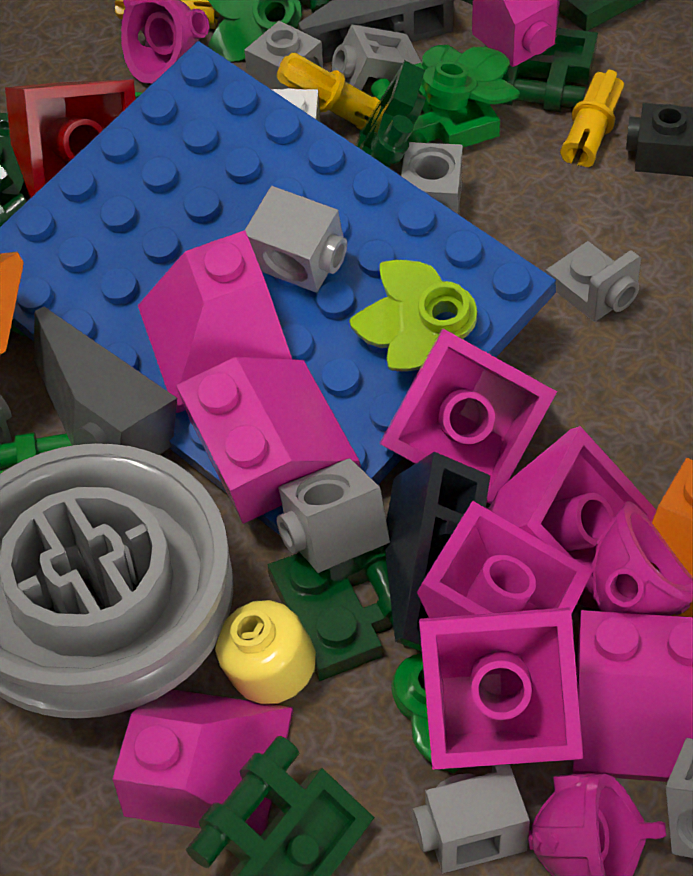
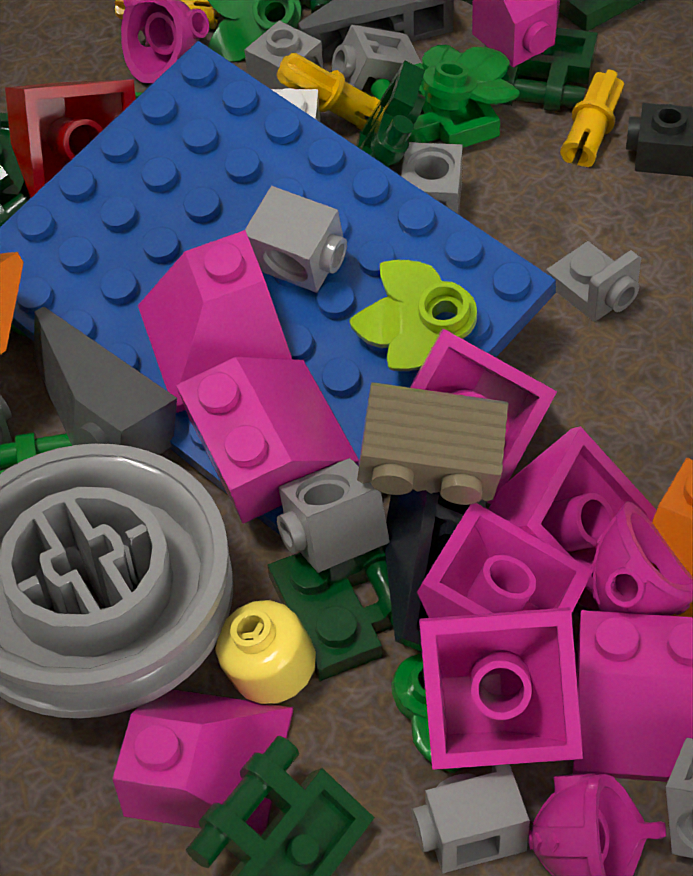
none -> dark tan brick [357,382,508,505]

